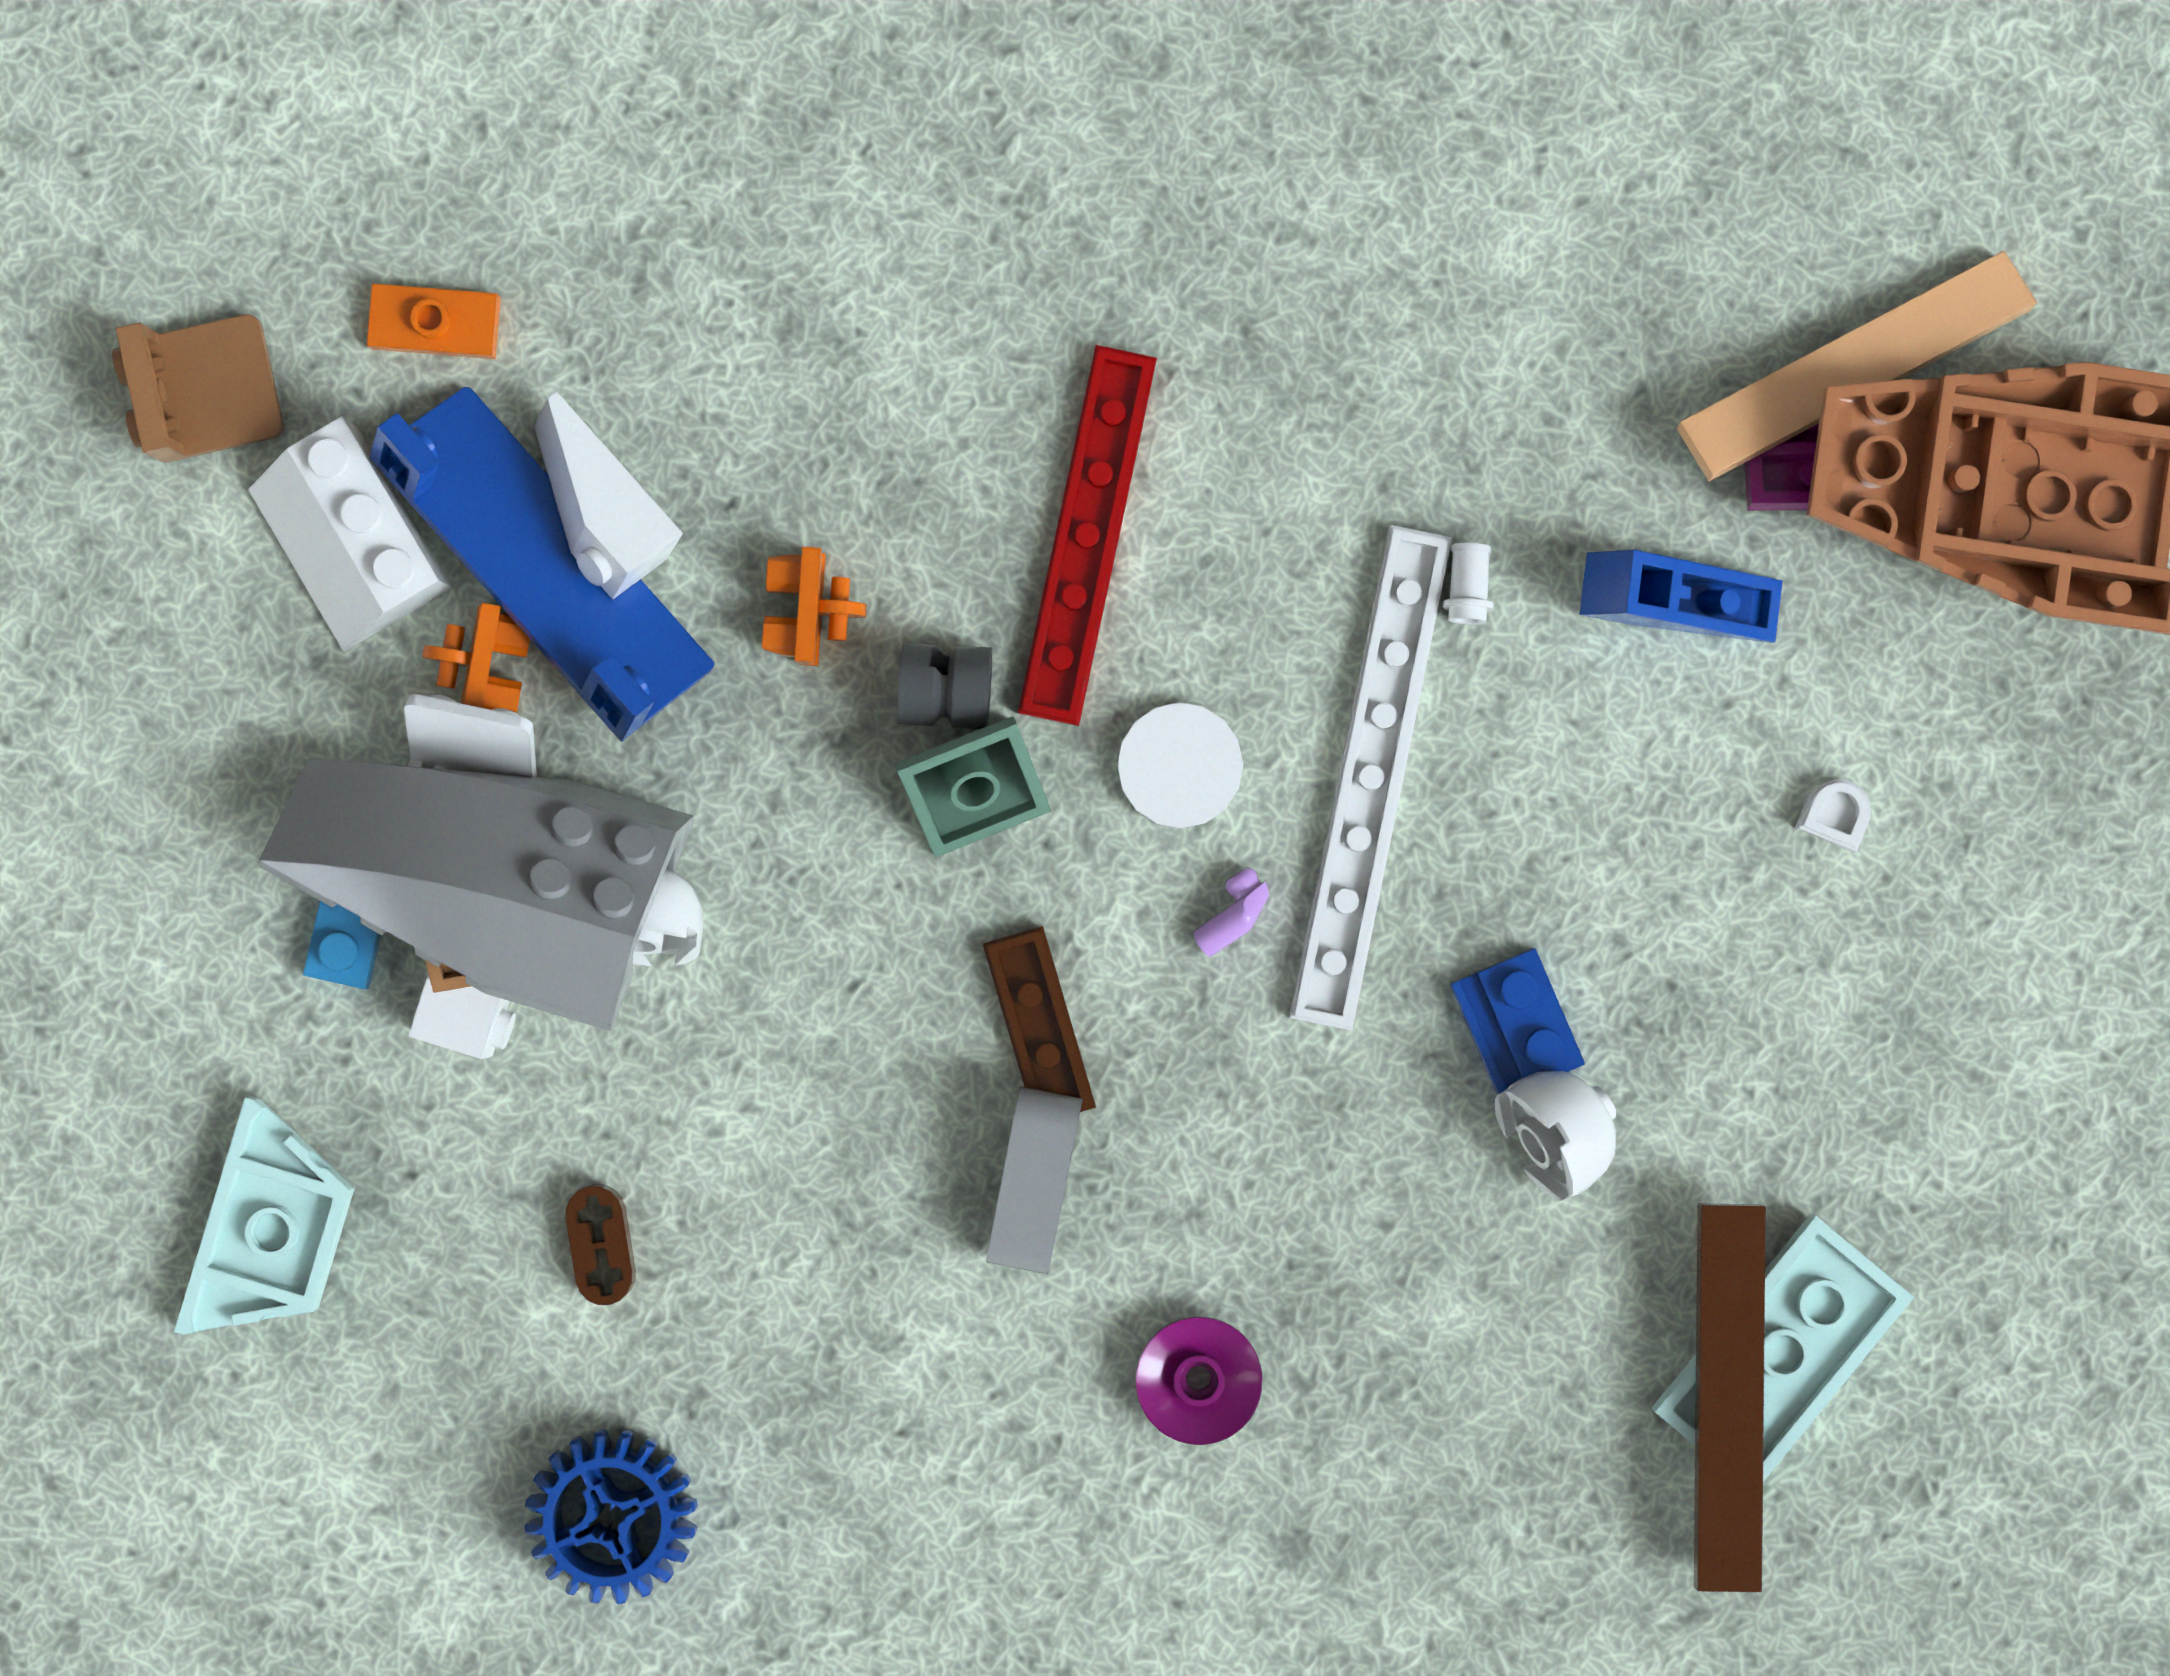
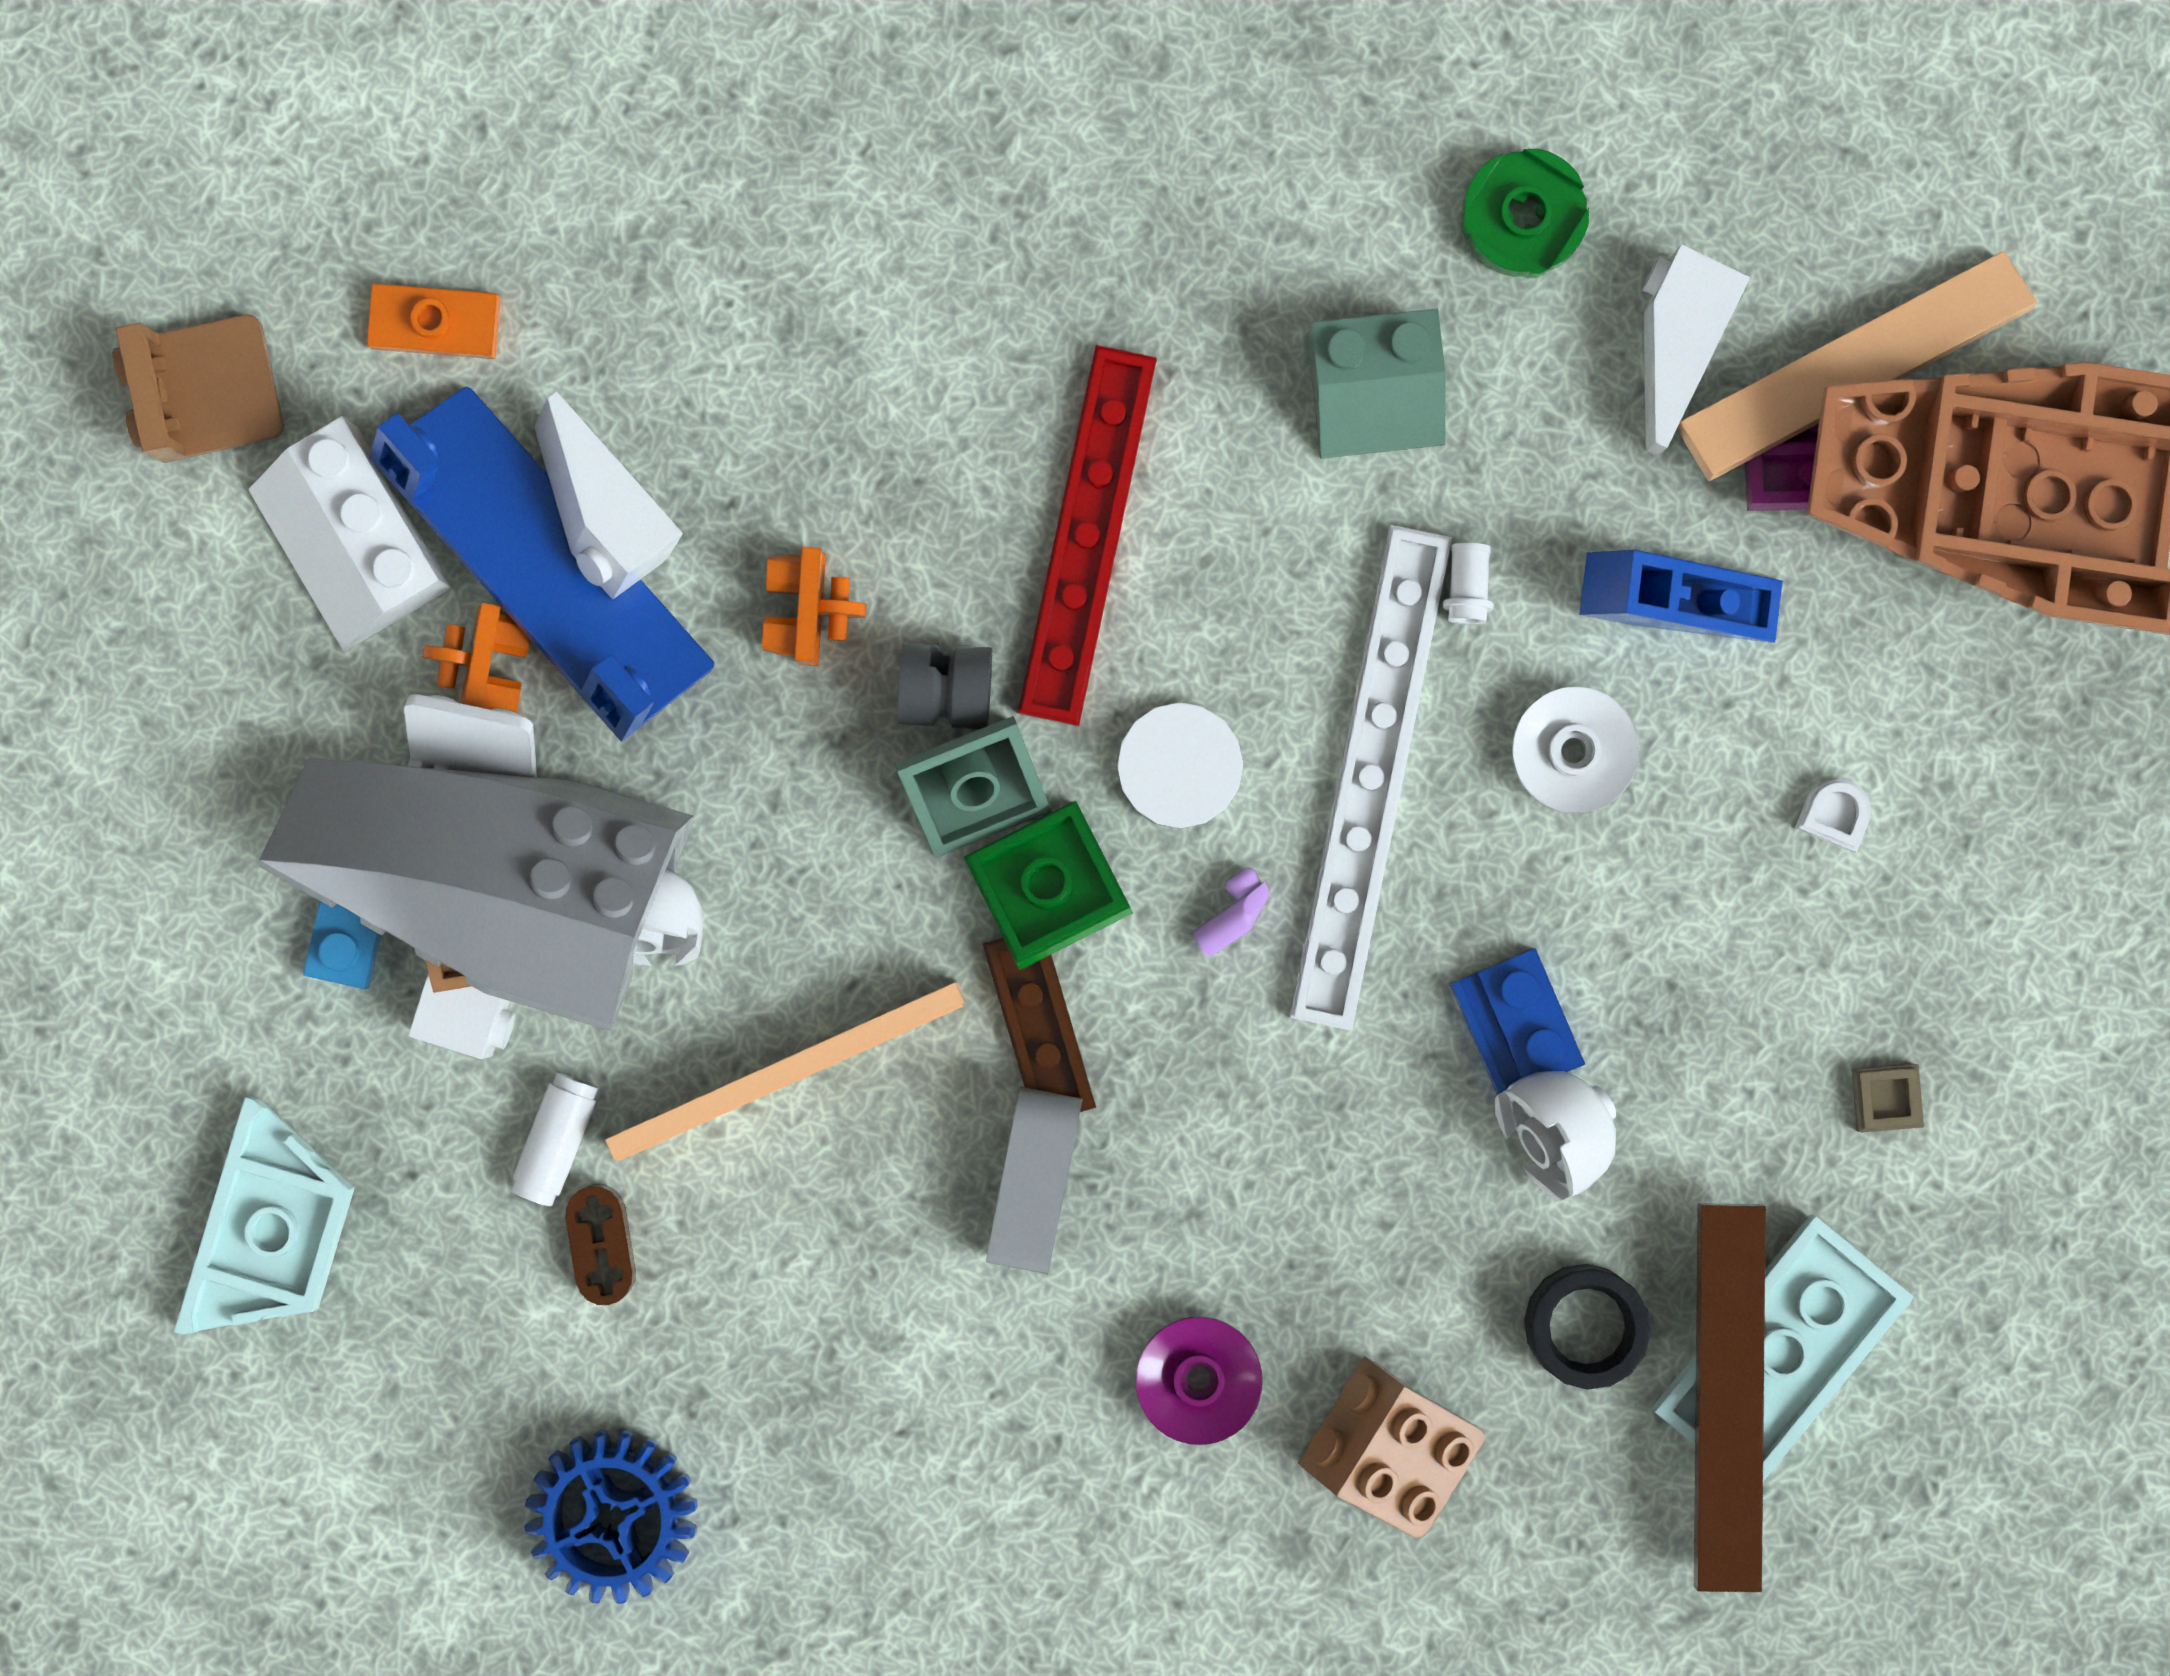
none -> white piece [510,1072,598,1206]
none -> light nougat tile [605,981,966,1161]
none -> green plate [964,800,1133,970]
none -> medium nougat bracket [1298,1356,1485,1538]
none -> sand green slope [1306,308,1445,459]
none -> green plate [1462,148,1589,278]
none -> white dish [1512,687,1640,813]
none -> black tyre [1524,1264,1651,1390]
none -> white slope [1642,244,1750,456]
none -> dark tan tile [1852,1064,1924,1133]

